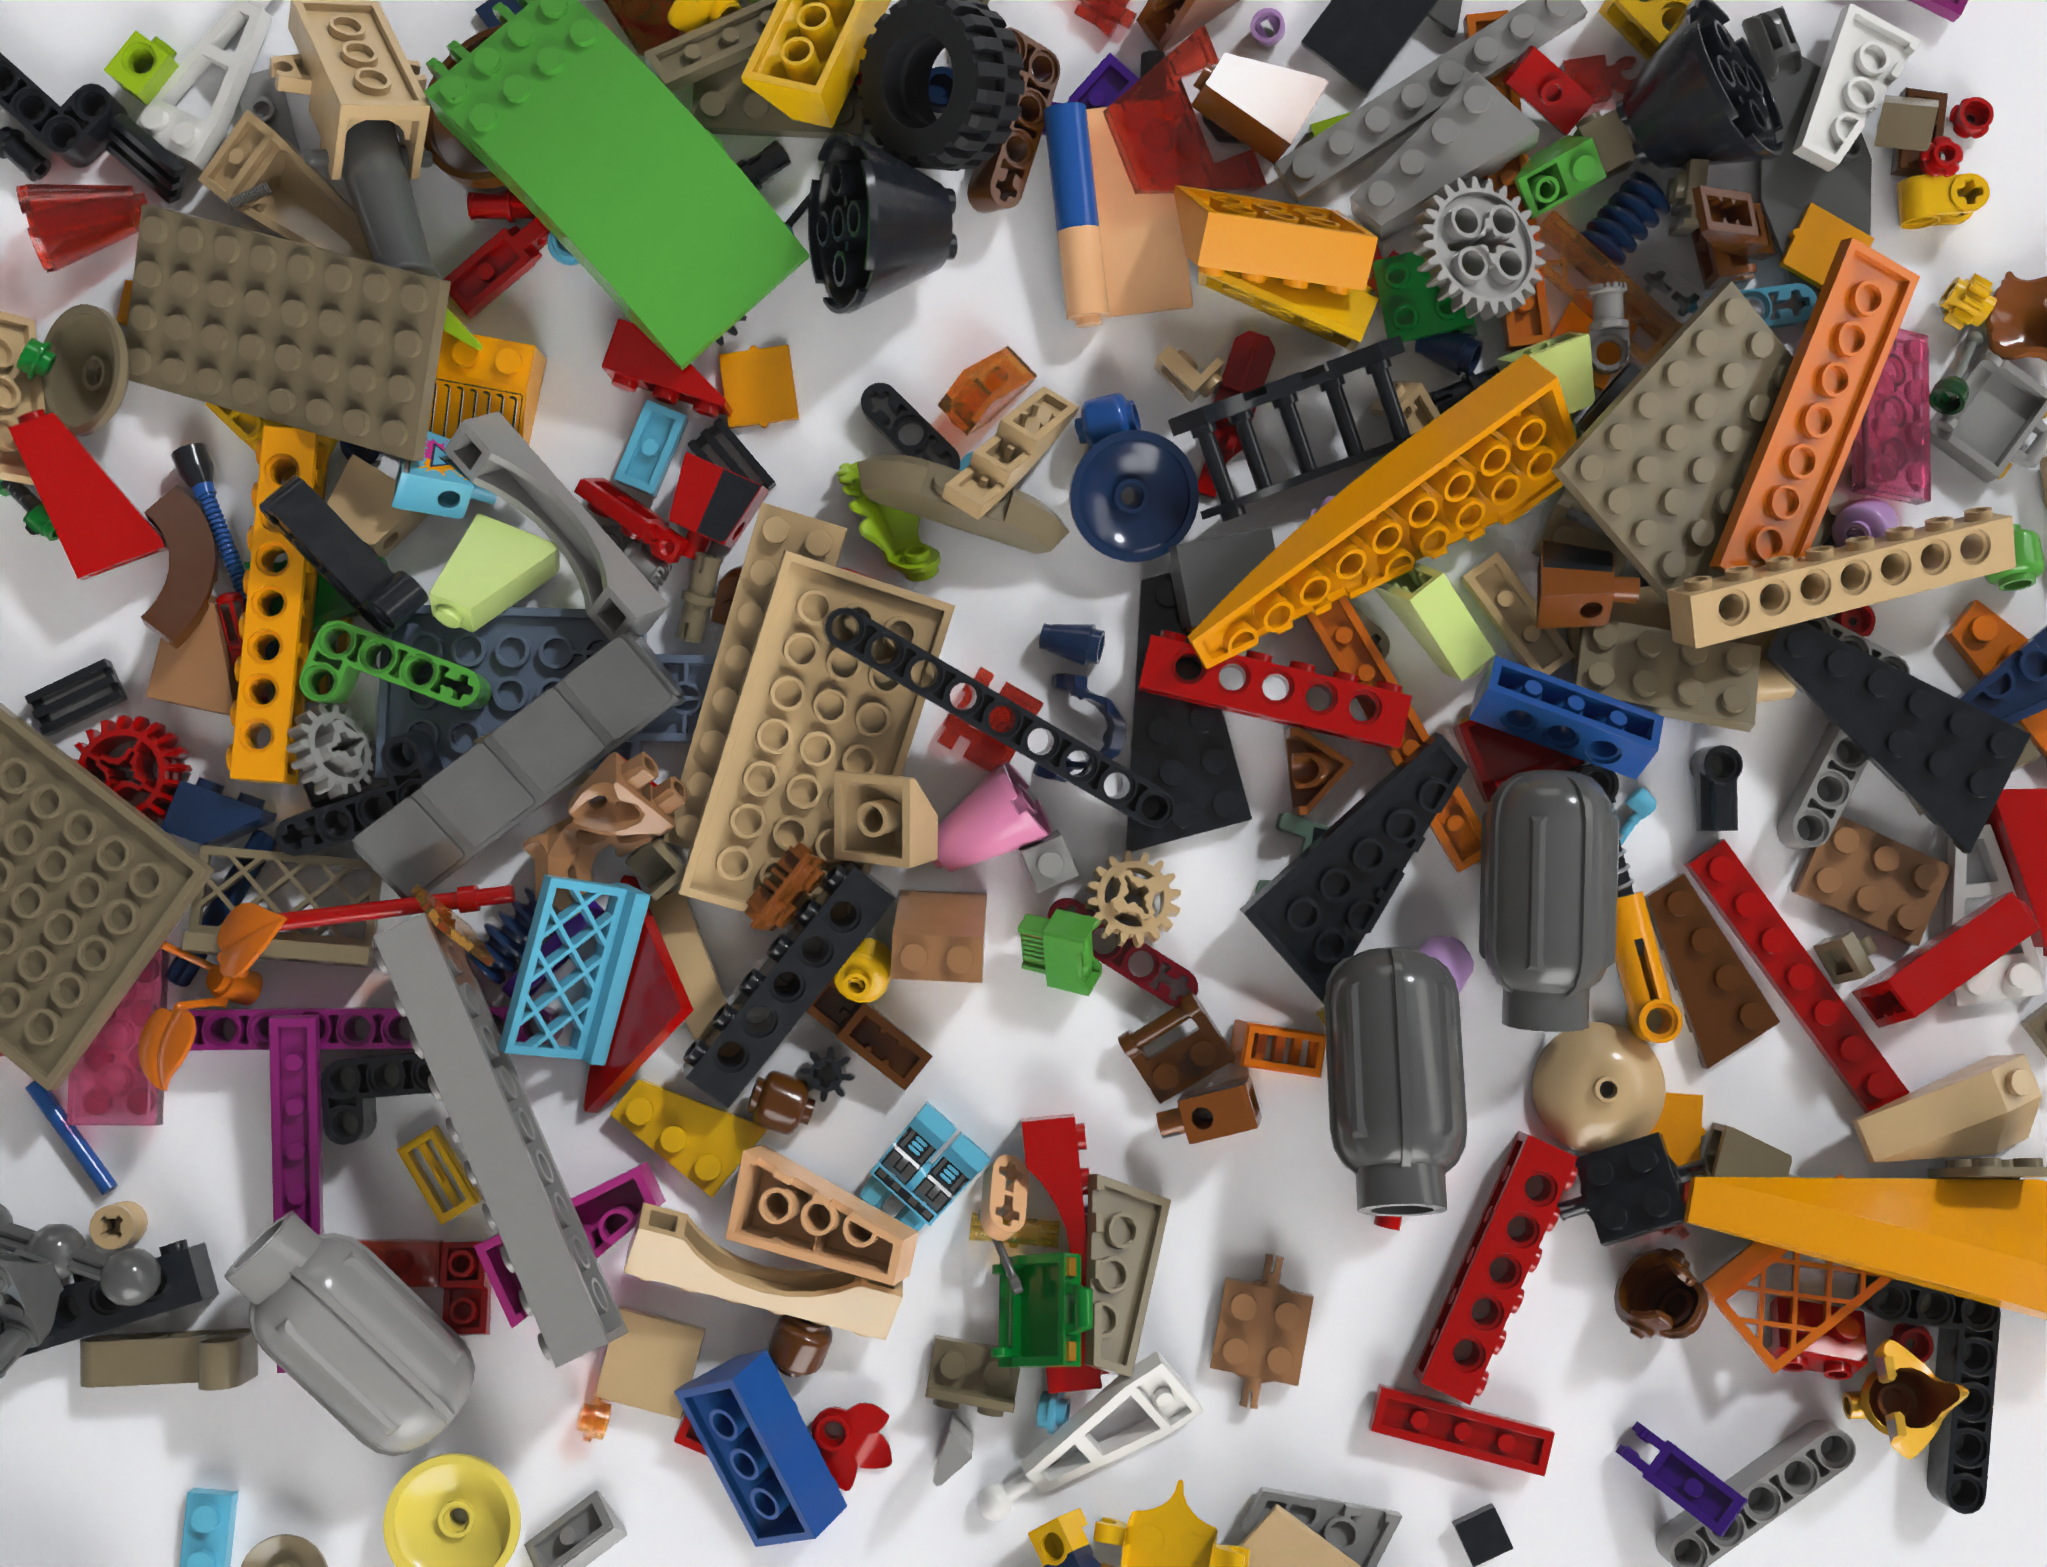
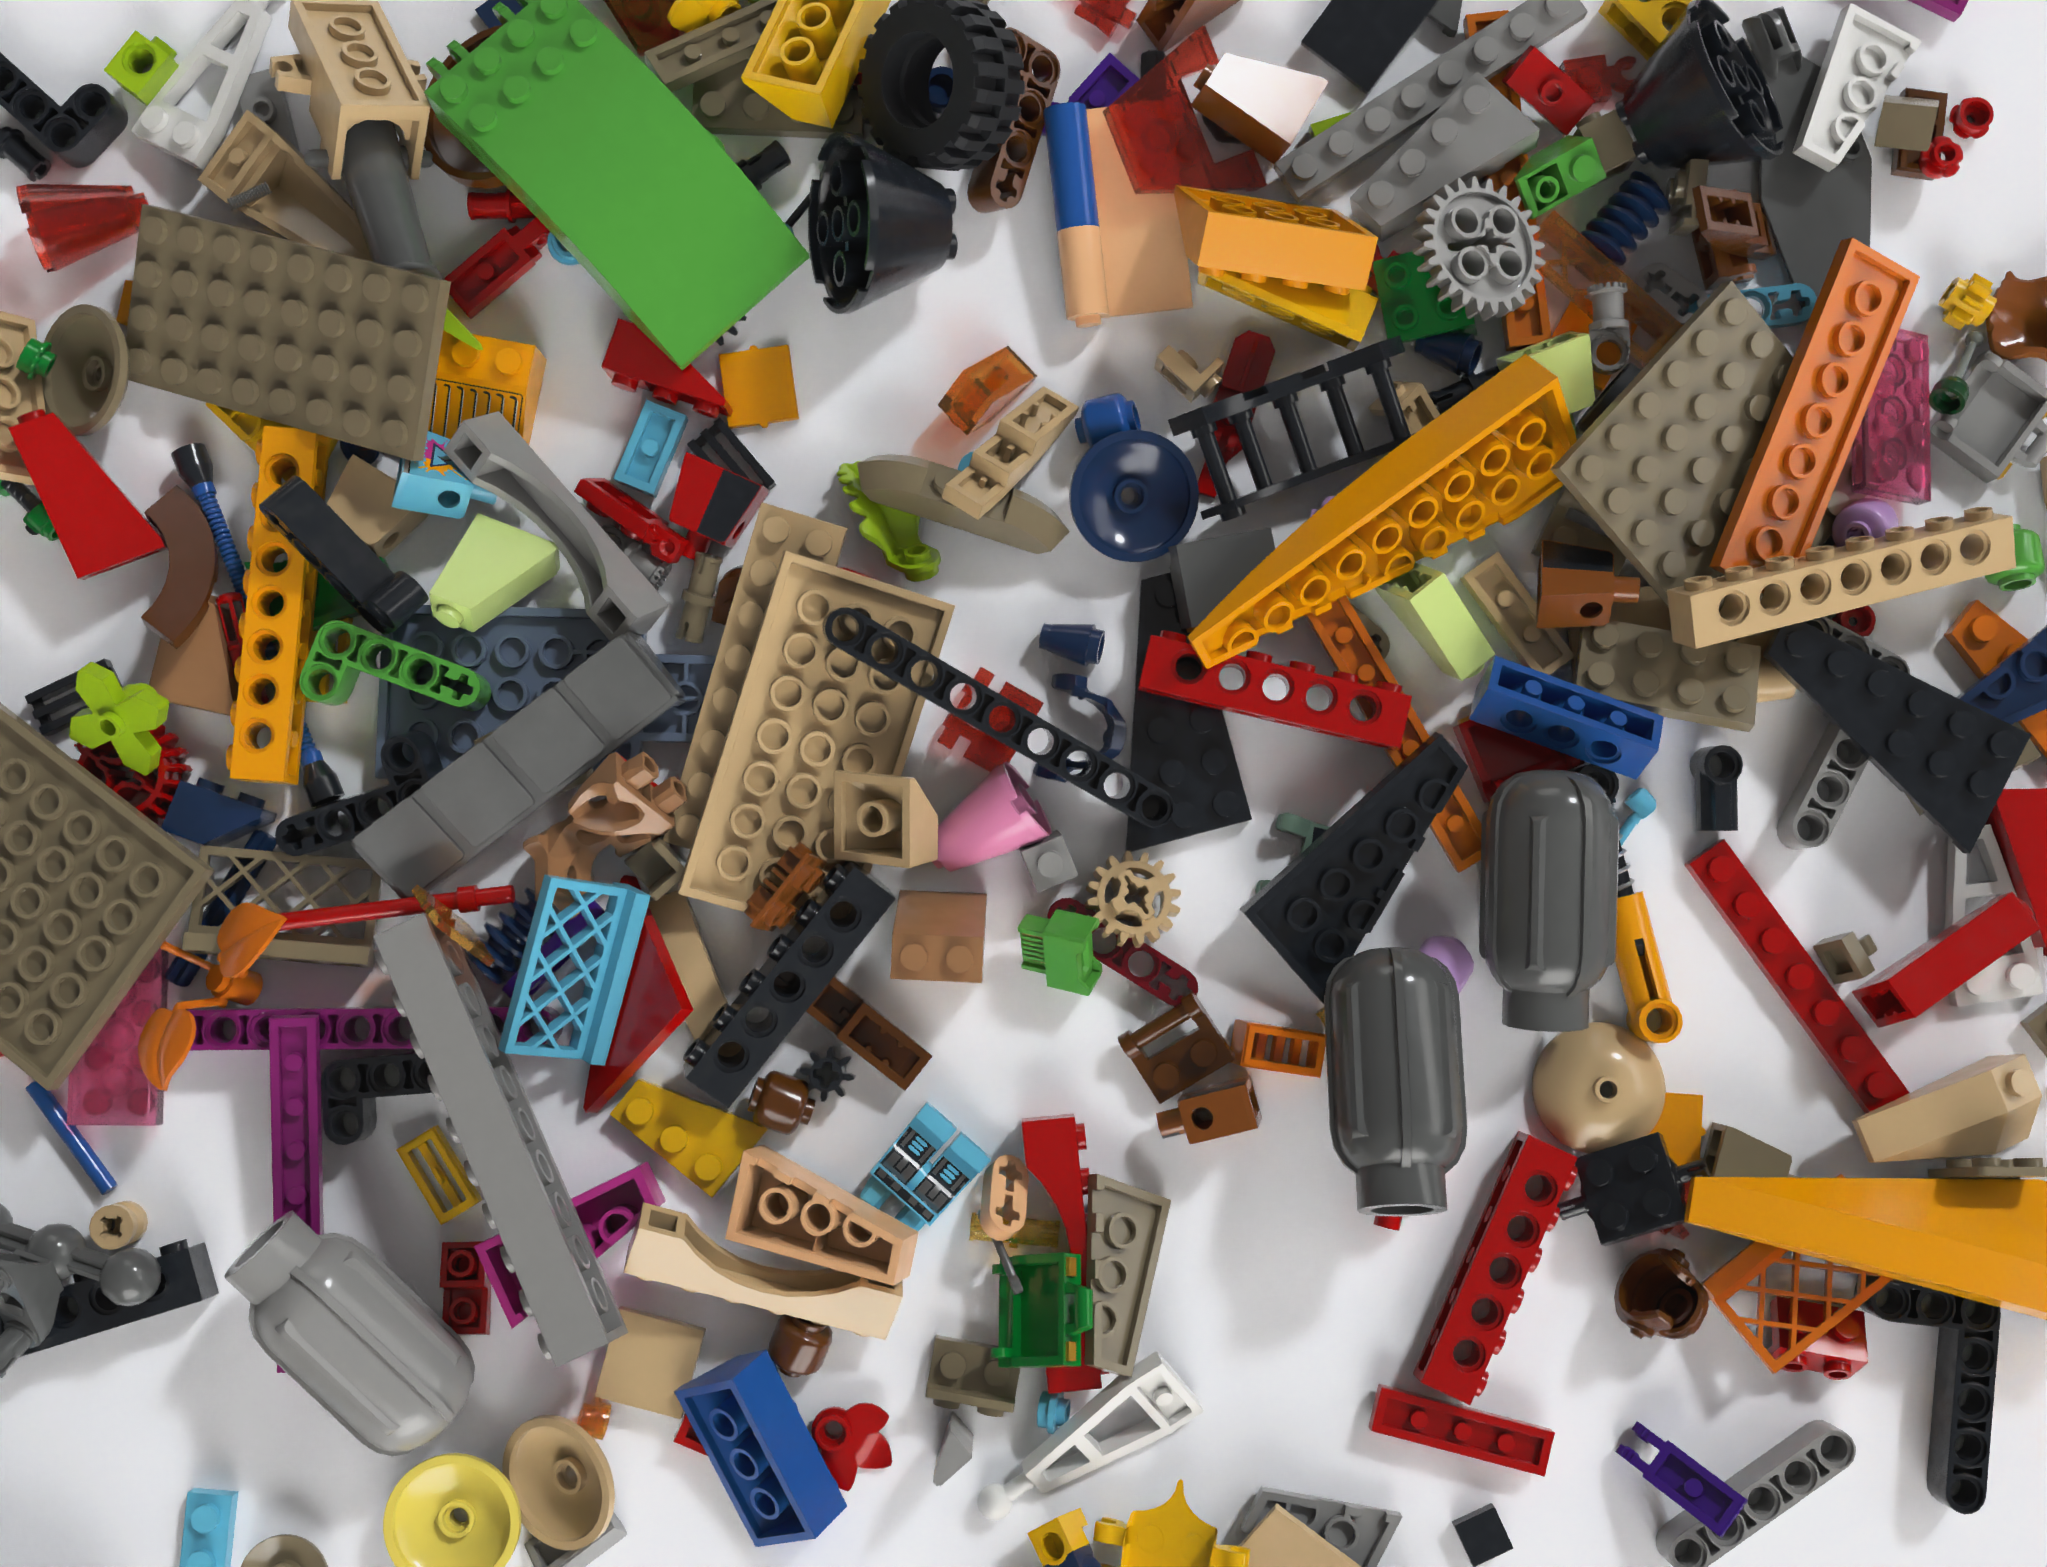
dark tan beam [80,1328,258,1391] -> none
black tile [106,112,187,204] -> none
light grey gear [286,703,376,800] -> none
clear red plate [356,1239,444,1287] -> none
yellow head [833,938,891,1003] -> none
black beam [861,383,960,470] -> none
medium nougat plate [1210,1253,1314,1409] -> none
lavender hinge [1250,8,1285,47] -> none
dark orange slope [1284,727,1355,817] -> none
reddish brown wing [1644,873,1780,1069] -> none
light orange piece [1779,202,1875,289] -> none
medium nougat plate [1792,816,1952,946] -> none
piece [1842,1338,1969,1460] -> none
red plate [1888,1323,1934,1363] -> none
yellow piece [1896,173,1990,230] -> none
none -> lime plant [69,662,169,776]
none -> tan dish [502,1415,615,1550]

